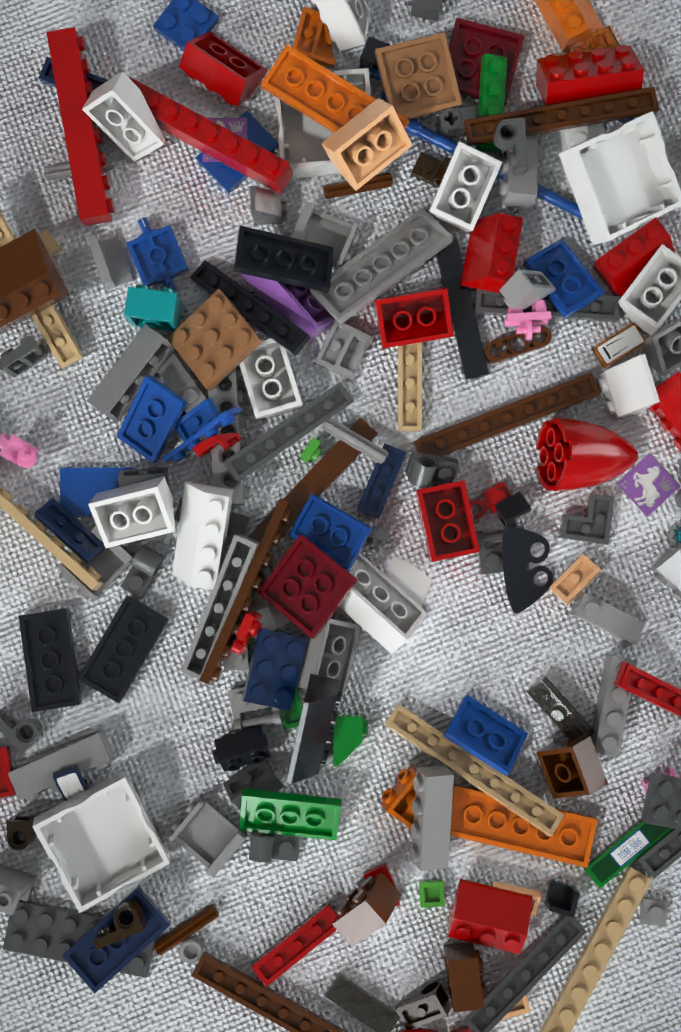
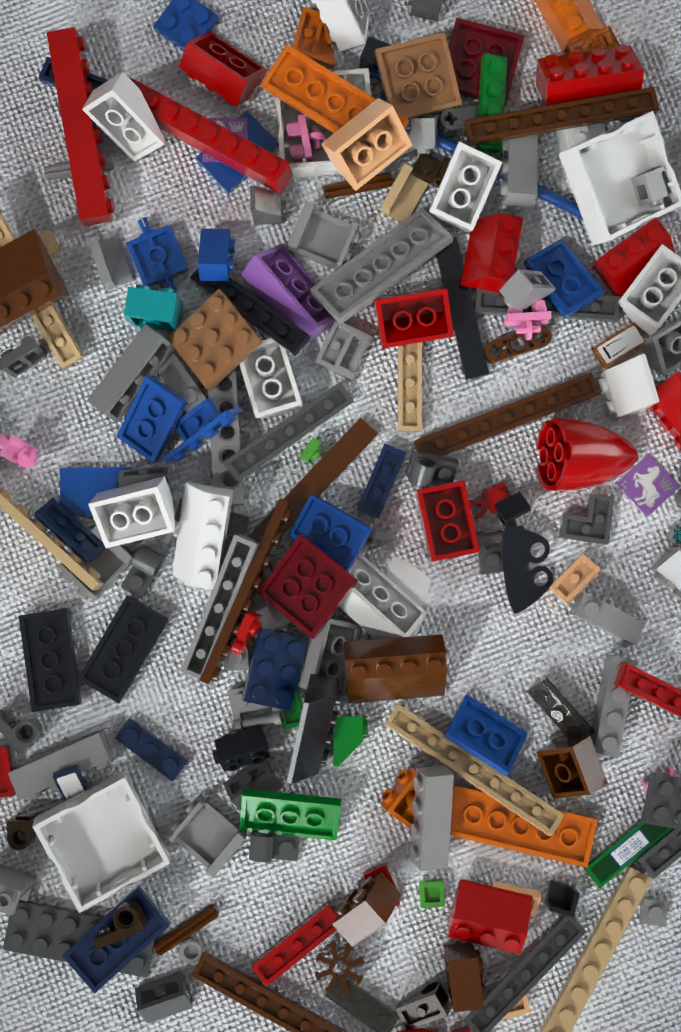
red slope [192,433,242,458] -> none
black plate [233,225,334,293] -> none
light grey axle [323,418,388,464] -> none
dark grey plate [493,118,527,175] -> none
none -> dark blue plate [115,718,188,782]
none -> dark grey panel [135,972,193,1023]
none -> blue brick [198,228,235,281]
none -> bright pink hips [286,114,326,162]
none -> reddish brown gear [315,942,364,996]
none -> reddish brown slope [344,634,447,704]
none -> tan panel [381,164,429,223]
none -> light grey brick [407,118,438,154]
none -> light grey brick [631,166,668,207]

